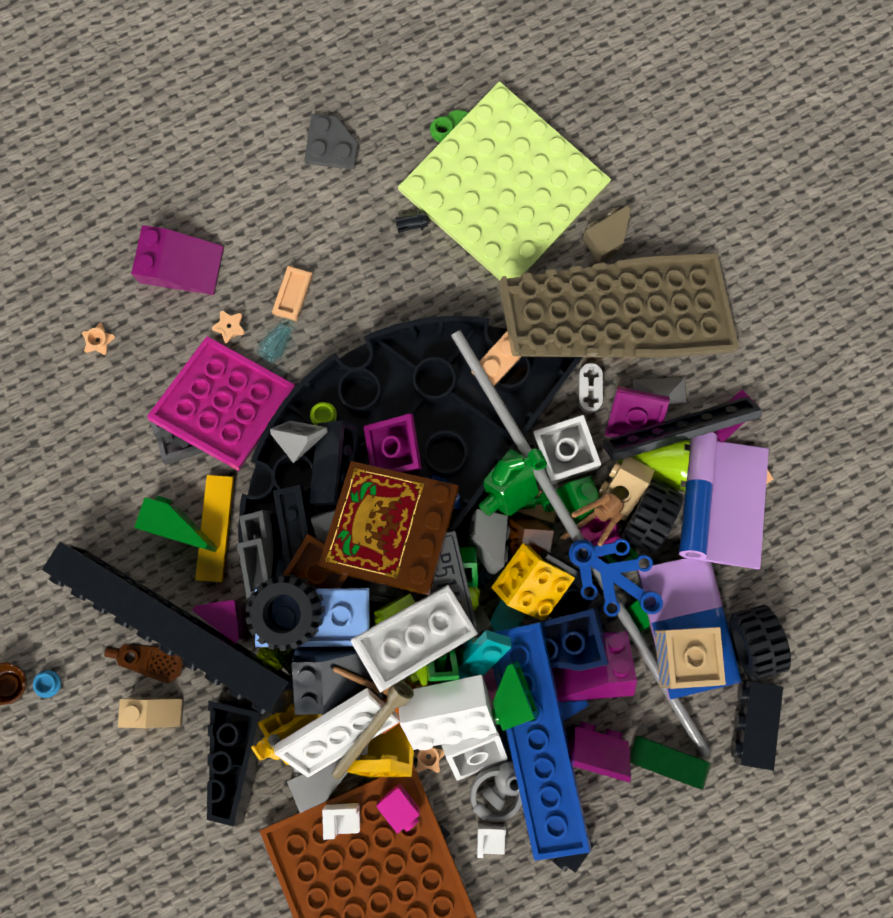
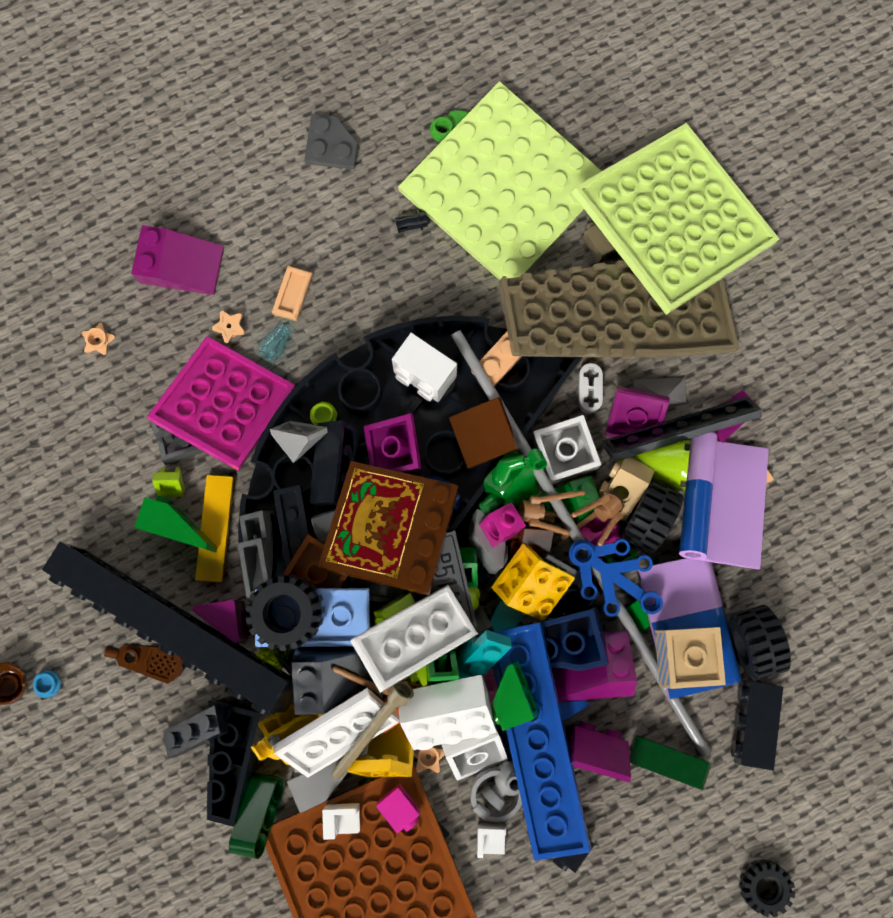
tan slope [118,697,183,728] -> none
none -> lime tile [152,467,185,497]
none -> black plate [163,705,229,758]
none -> dark green beam [229,772,284,859]
none -> white brick [392,333,457,402]
none -> reddish brown tile [449,397,520,468]
none -> dark pink brick [479,502,526,548]
none -> medium nougat plant [518,490,585,536]
none -> yellowish green plate [571,123,779,315]
none -> black tyre [739,859,795,917]

